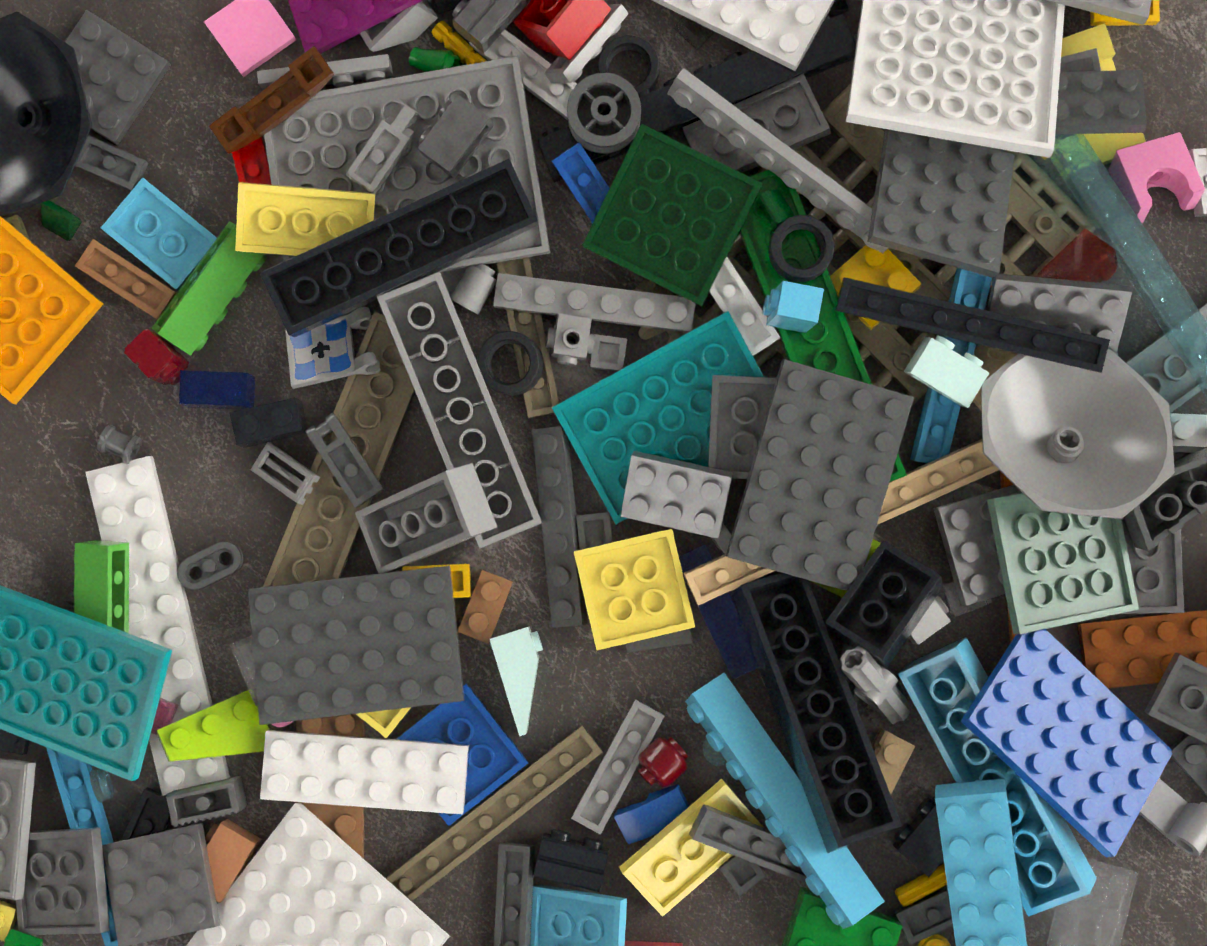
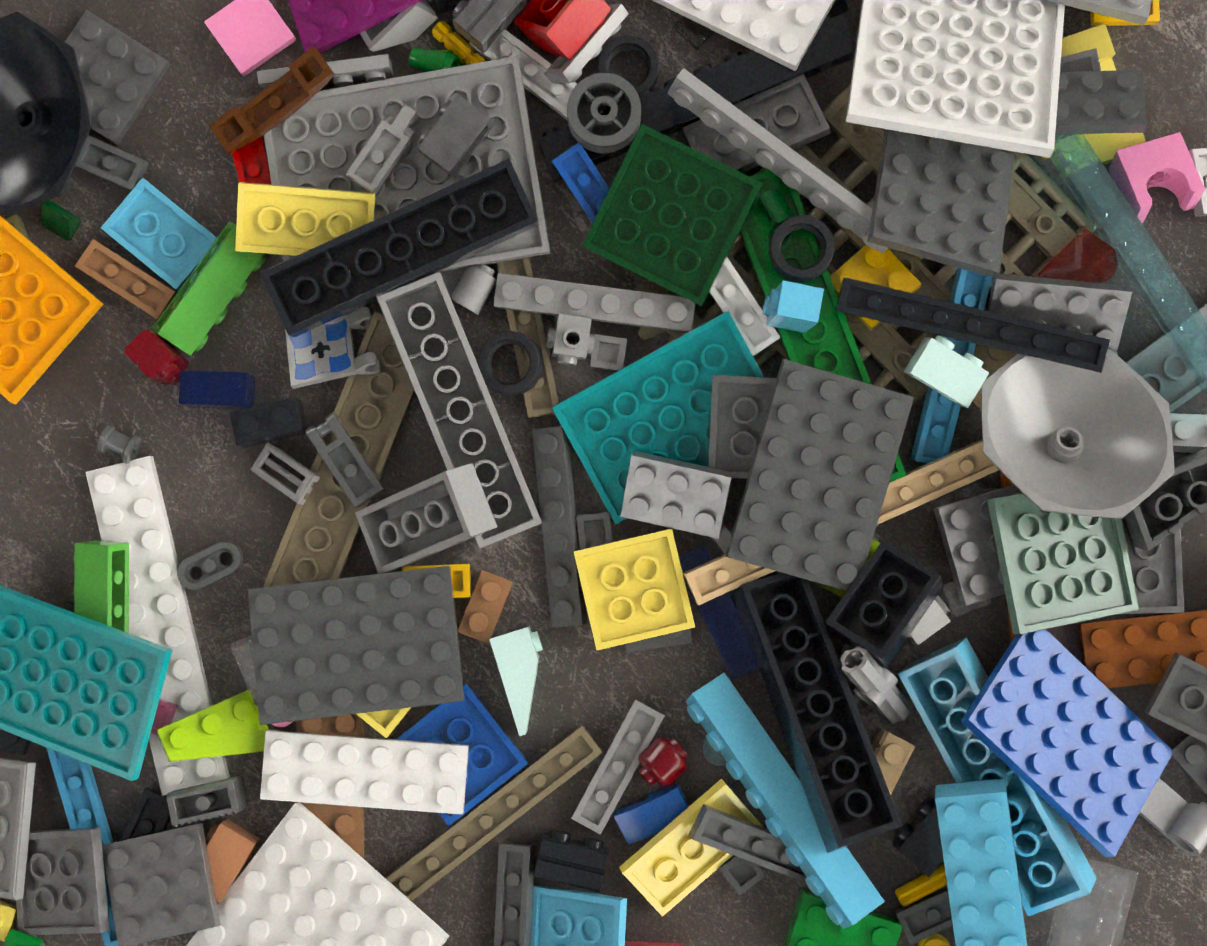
clear light blue tile [90,768,114,803] -> none

